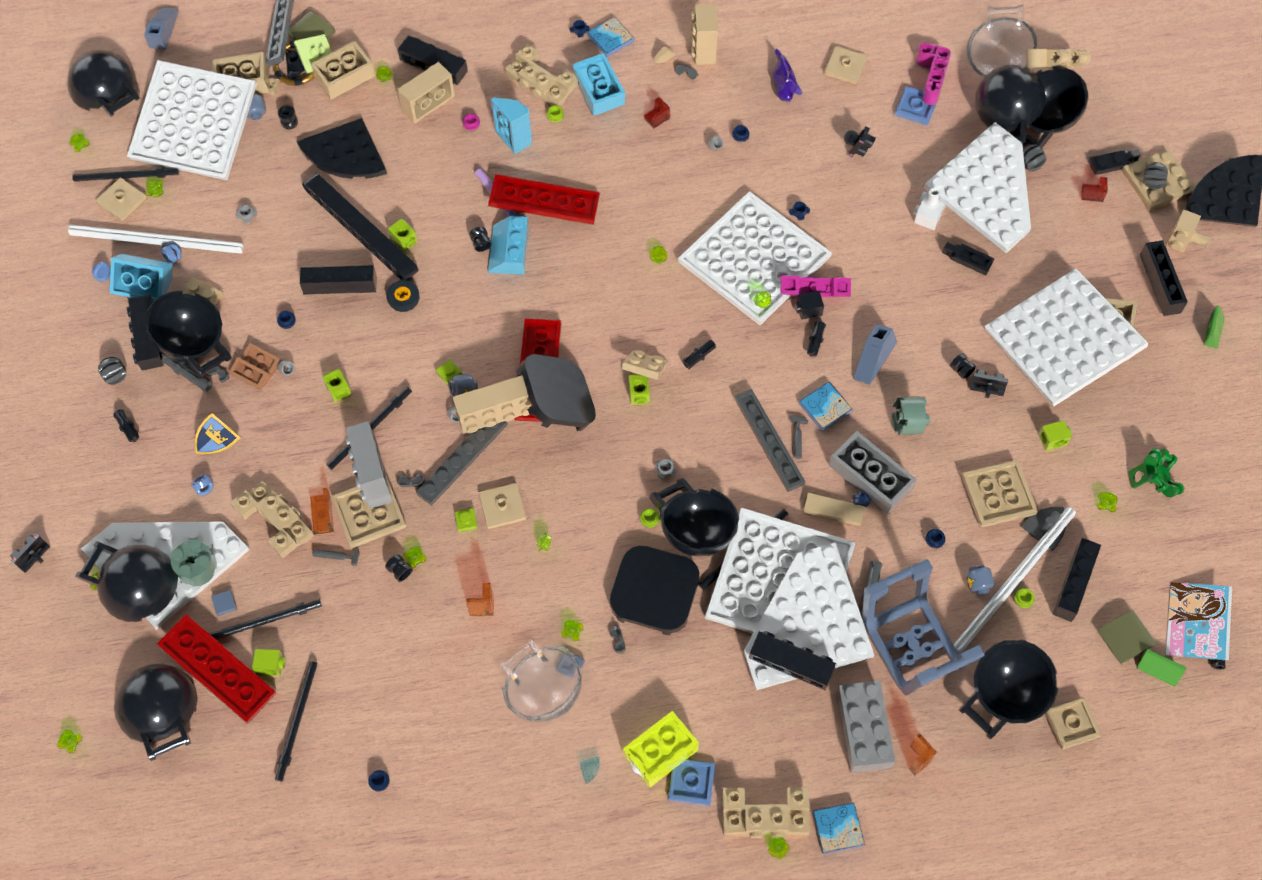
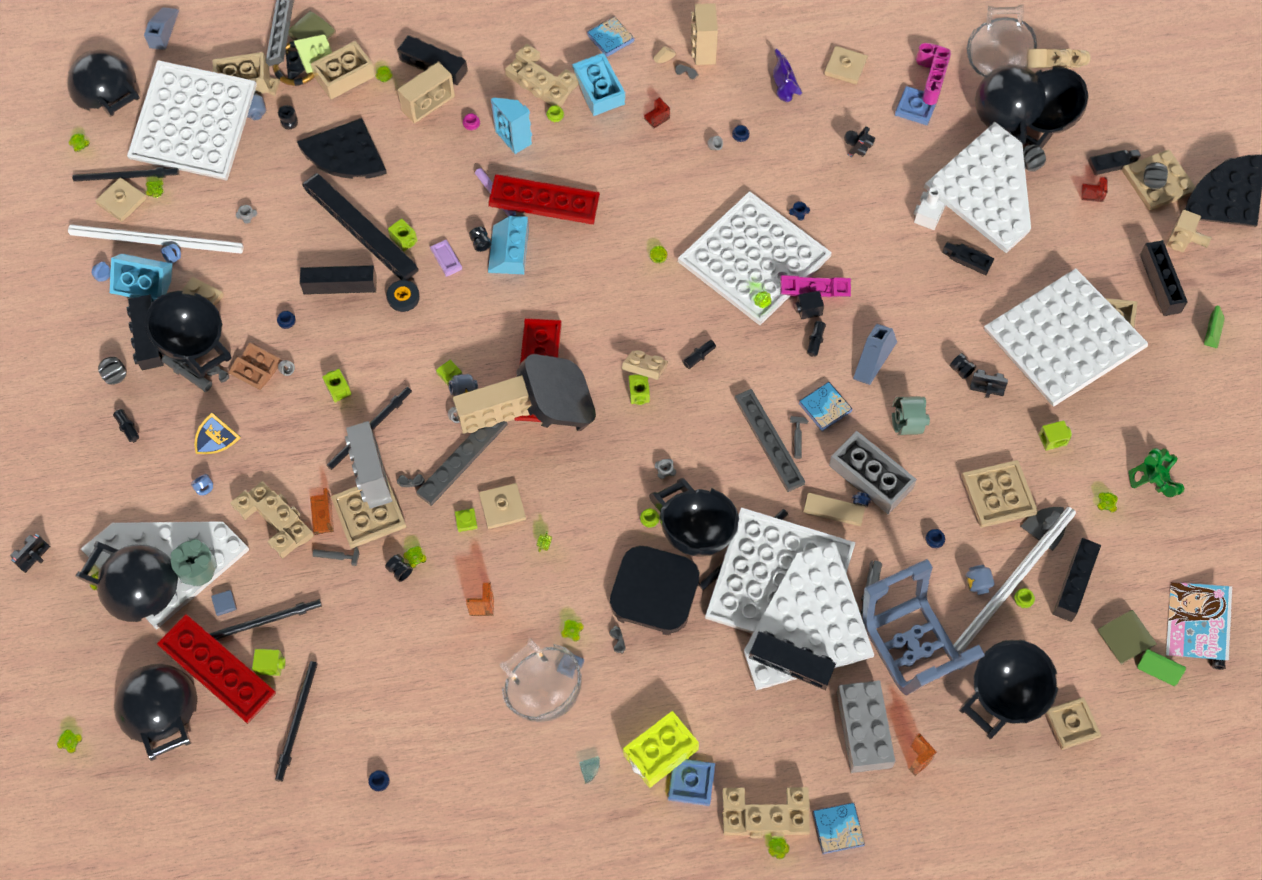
dark blue plate [570,20,590,38] -> none
none -> lavender tile [430,240,462,277]

